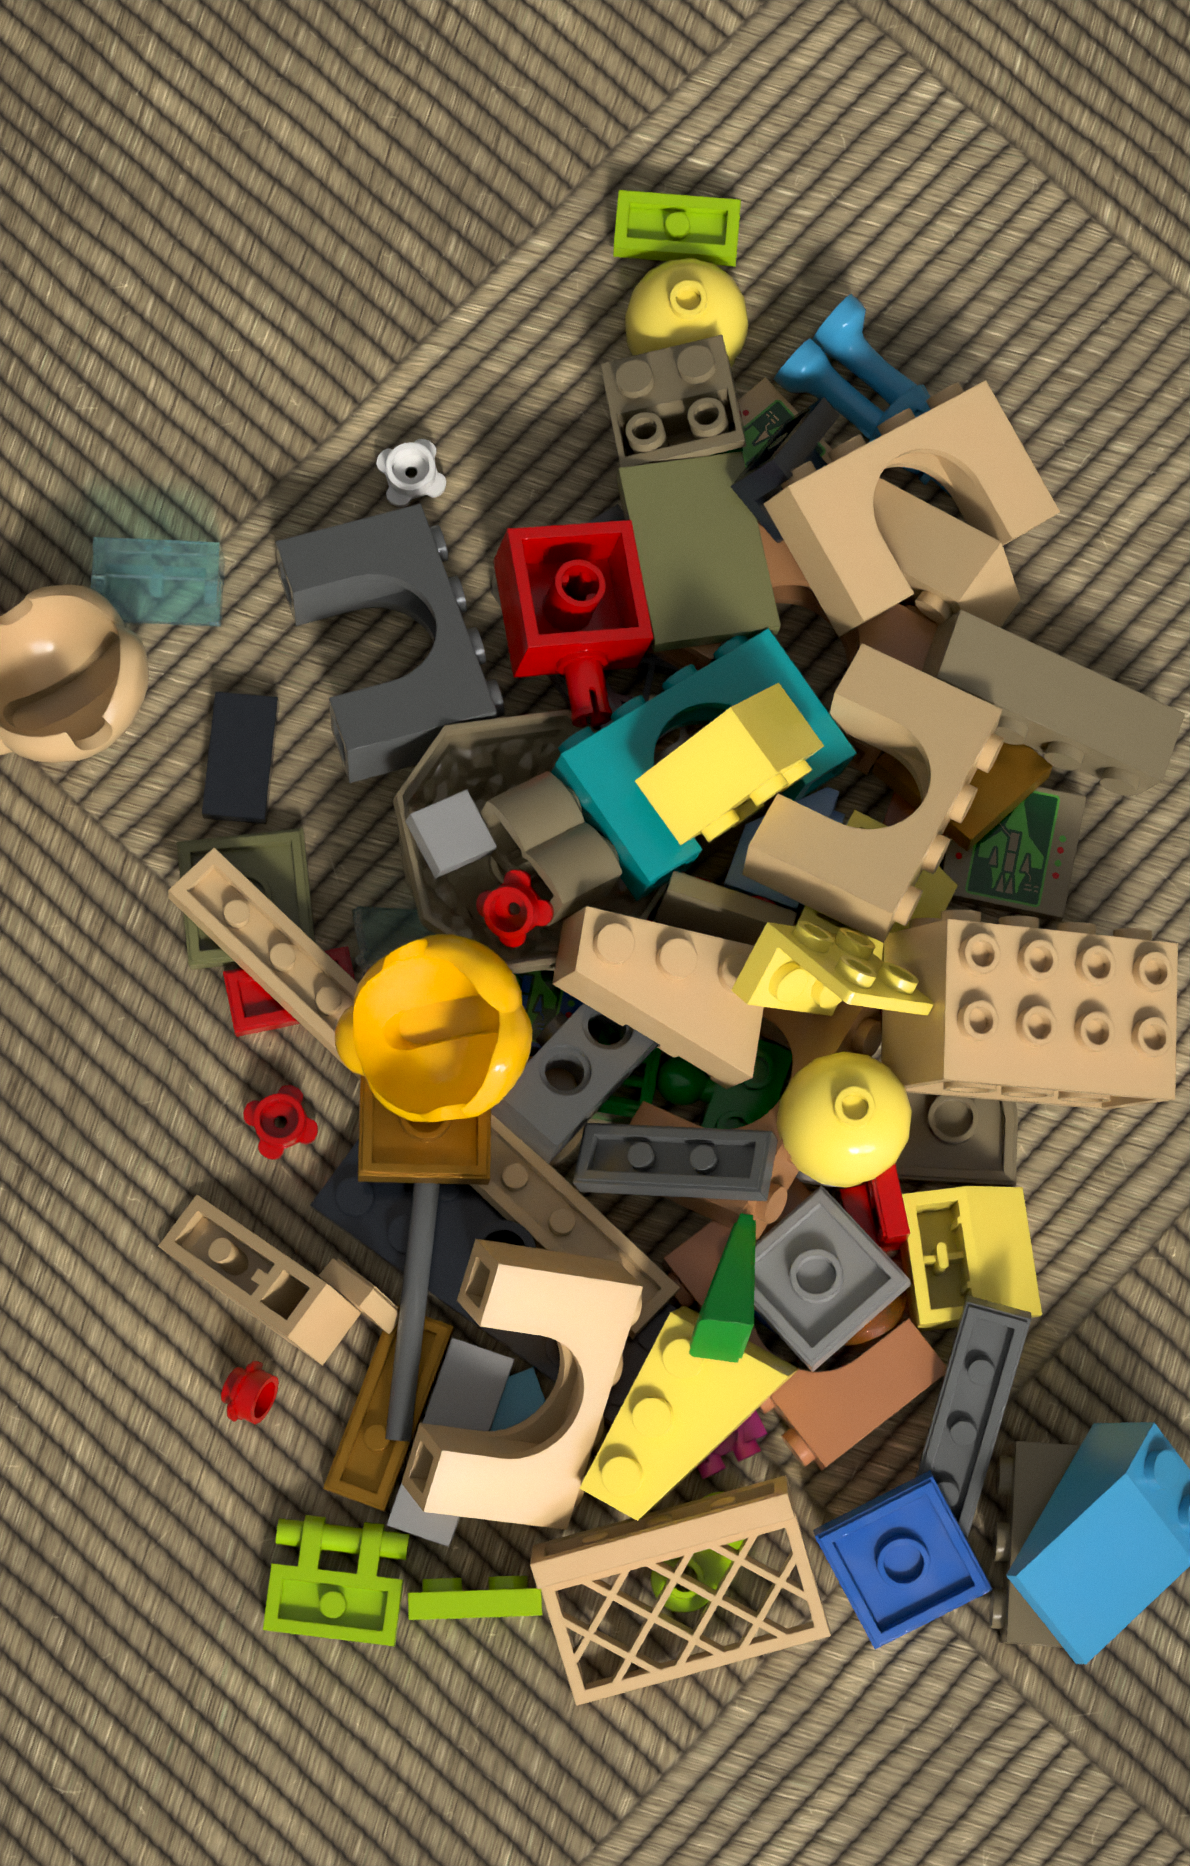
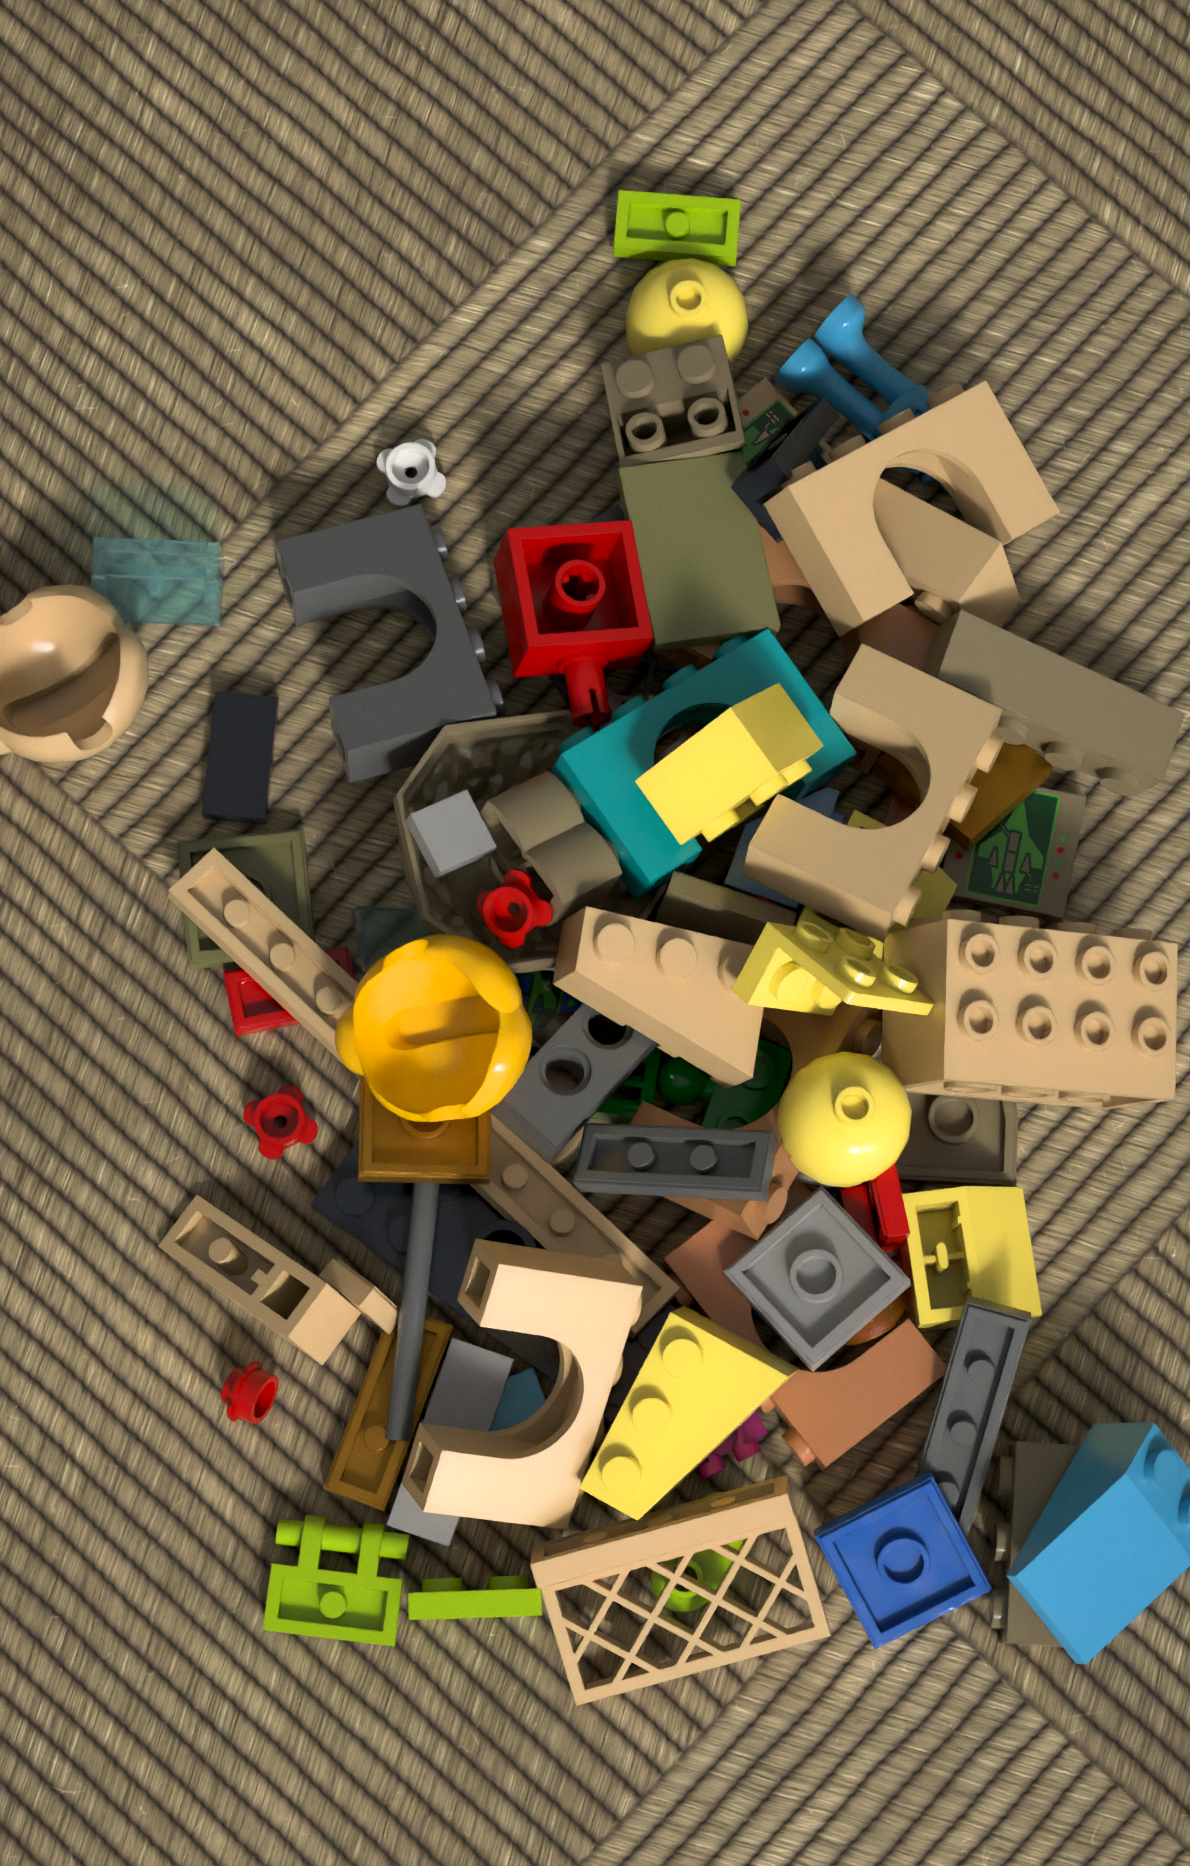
green slope [689,1213,756,1363] -> none

